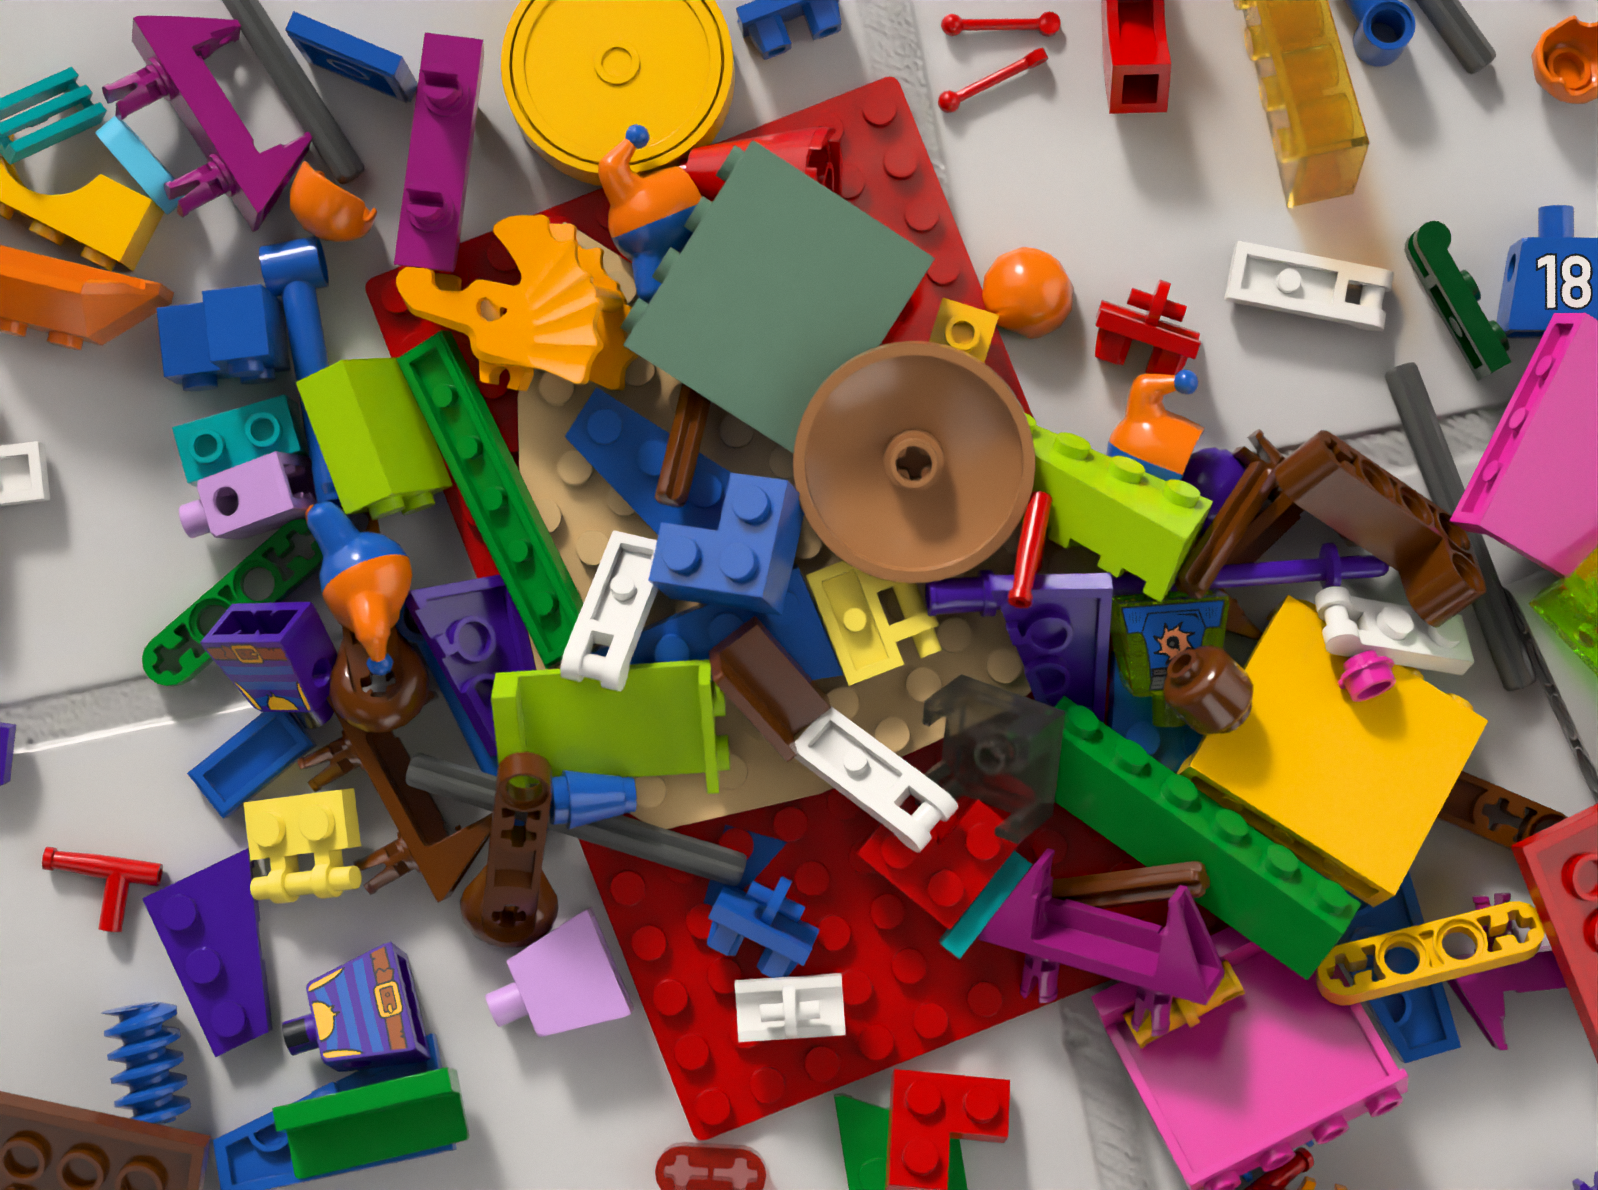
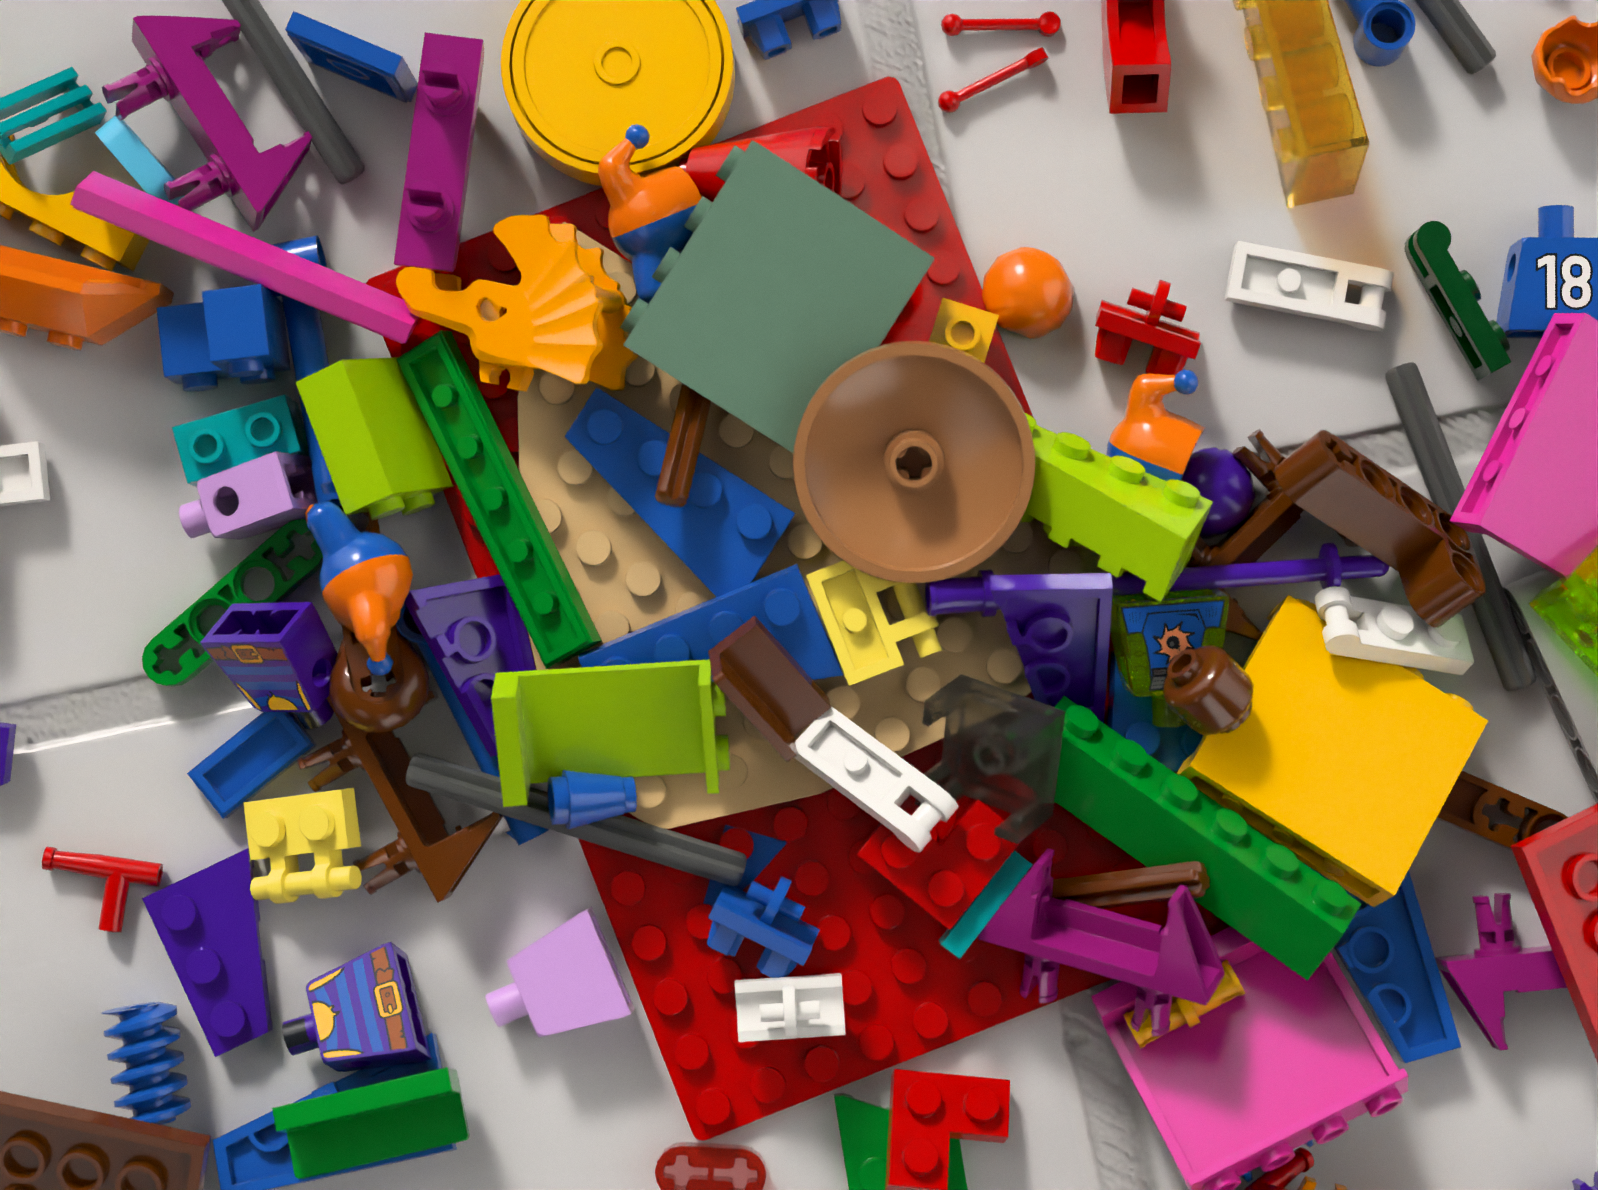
orange hair [290,161,377,242] -> none
reddish brown beam [459,752,559,948] -> none
white plate [560,530,658,691] -> none
brick [648,473,804,616] -> none
red piece [1007,491,1052,609] -> none
reddish brown axle [1175,461,1276,599] -> none
yellow beam [1316,901,1545,1005] -> none
dark pink plate [1338,650,1396,702] -> none
none -> dark pink tile [70,171,419,344]

